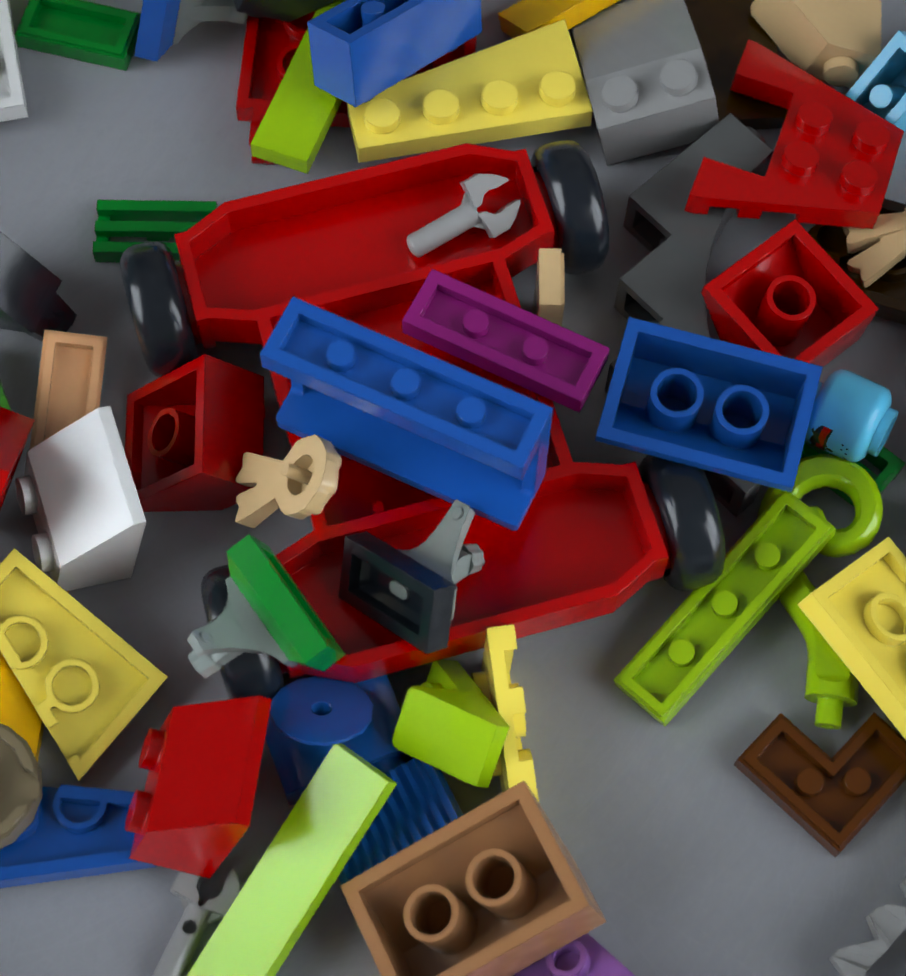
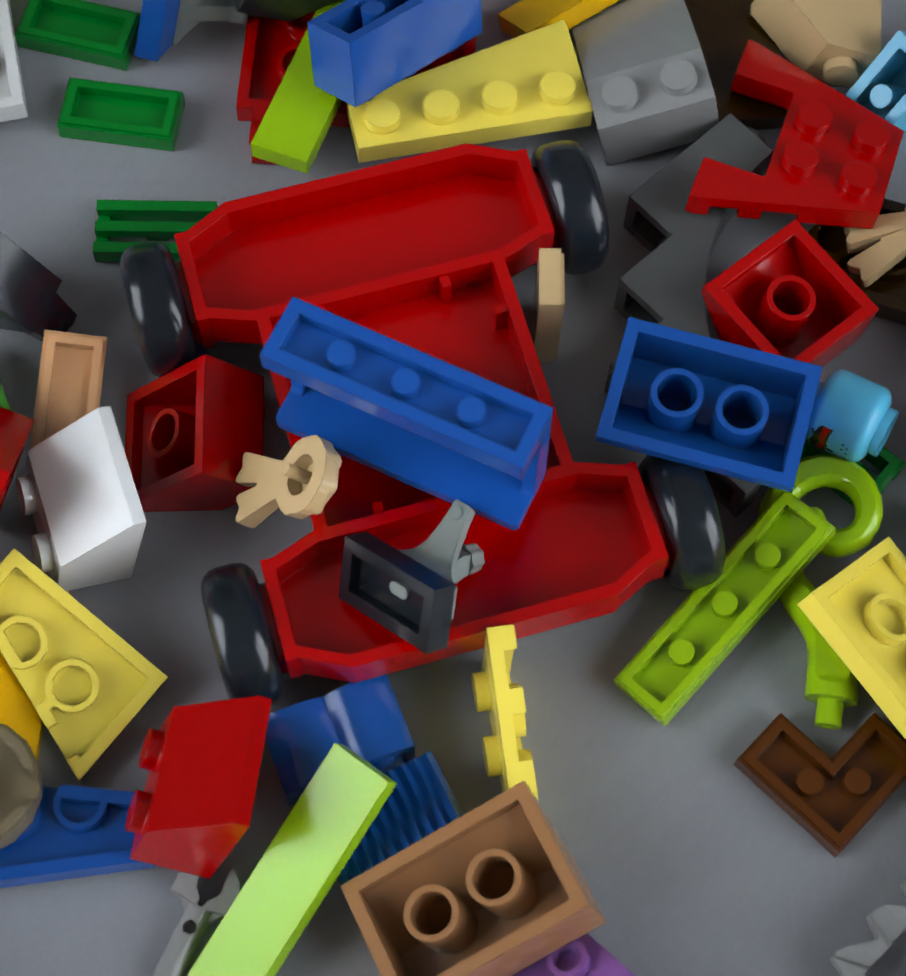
green piece [187,534,345,678] -> none
blue piece [270,676,373,746] -> none
lime slope [392,659,510,788] -> none
magenta plate [402,269,610,413] -> none
light grey bar [406,173,520,258] -> none
none -> green tile [57,77,185,152]

